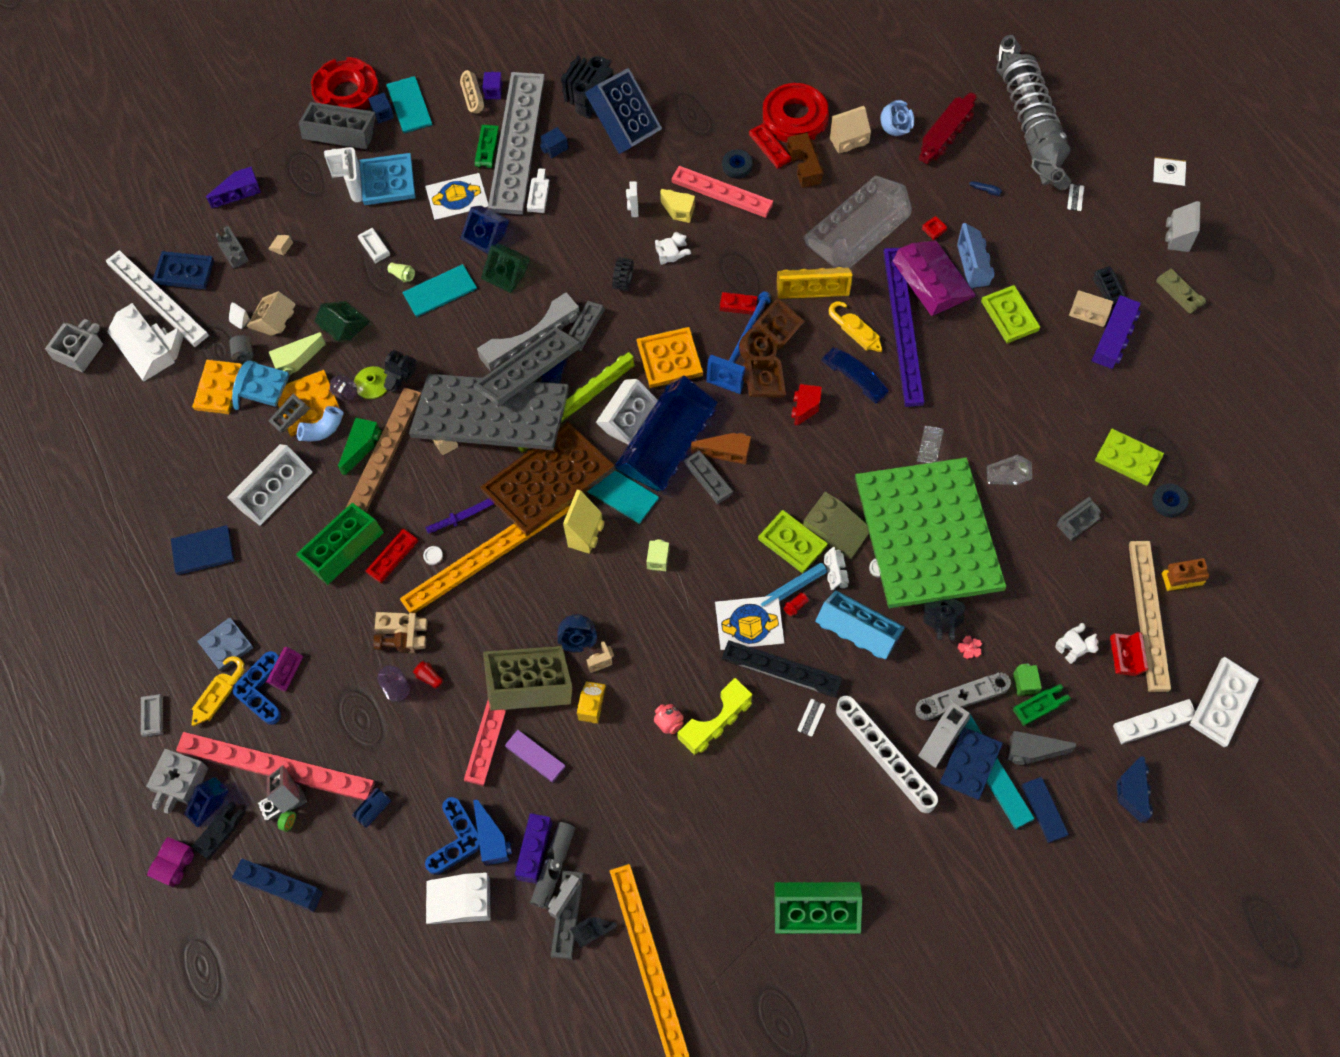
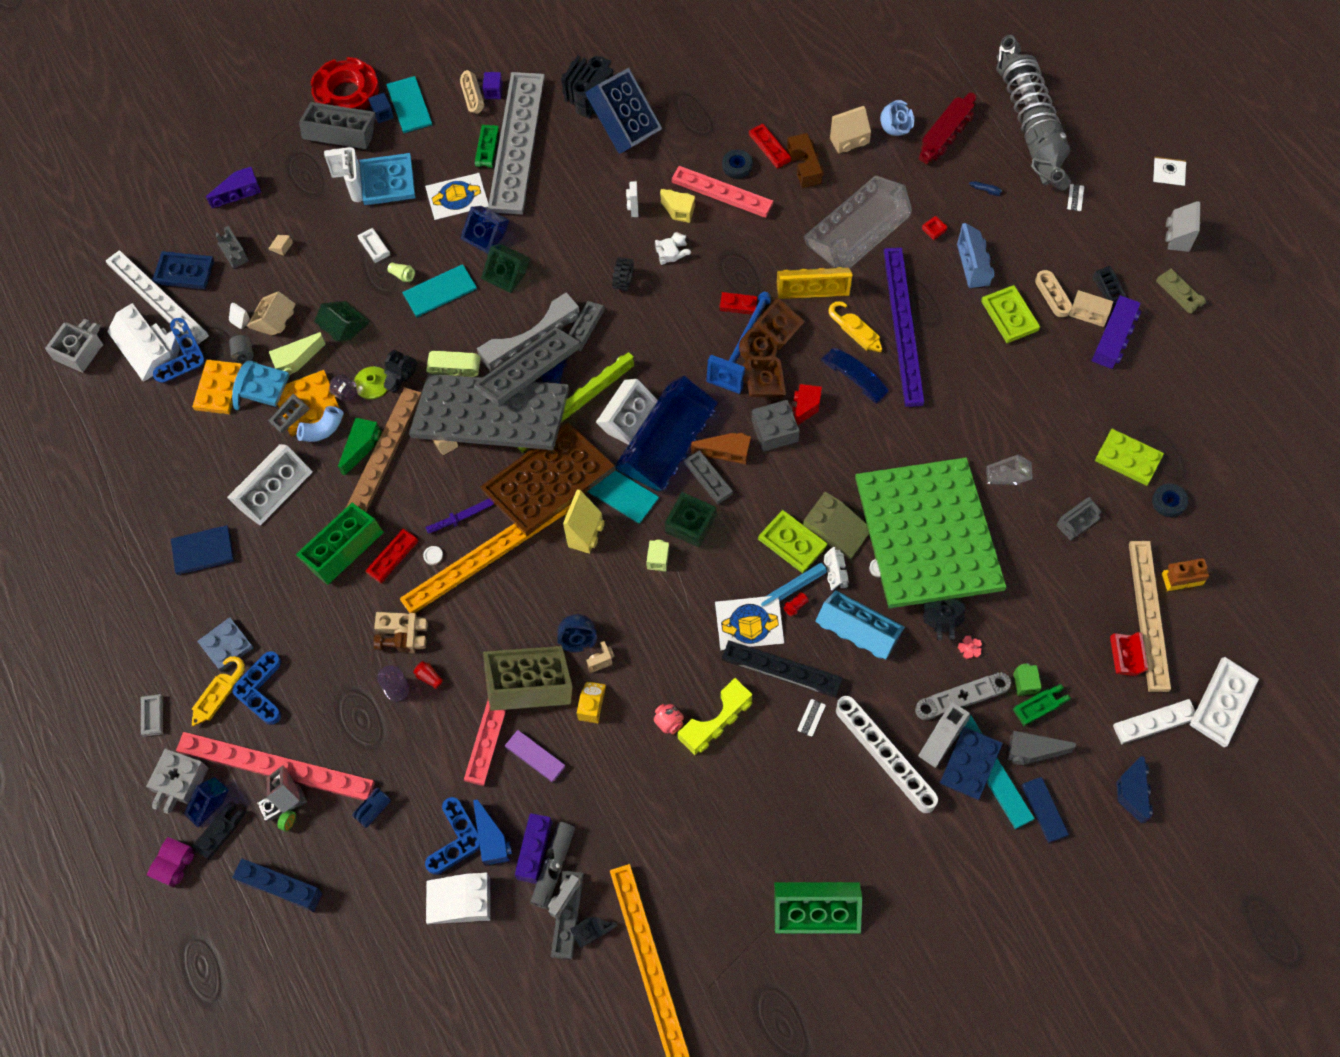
magenta plate [266,647,303,691] -> none
white hinge [527,169,549,213] -> none
dark blue brick [540,127,568,158] -> none
light orange plate [637,327,703,388] -> none
red piece [763,83,829,143] -> none
magenta slope [893,241,975,316] -> none
clear brick [917,426,944,463] -> none
white animal [1055,623,1099,664] -> none
none -> blue beam [153,318,204,383]
none -> yellowish green beam [426,351,481,377]
none -> clear green brick [665,492,716,548]
none -> dark grey brick [751,400,800,452]
none -> tan plate [1035,270,1072,317]

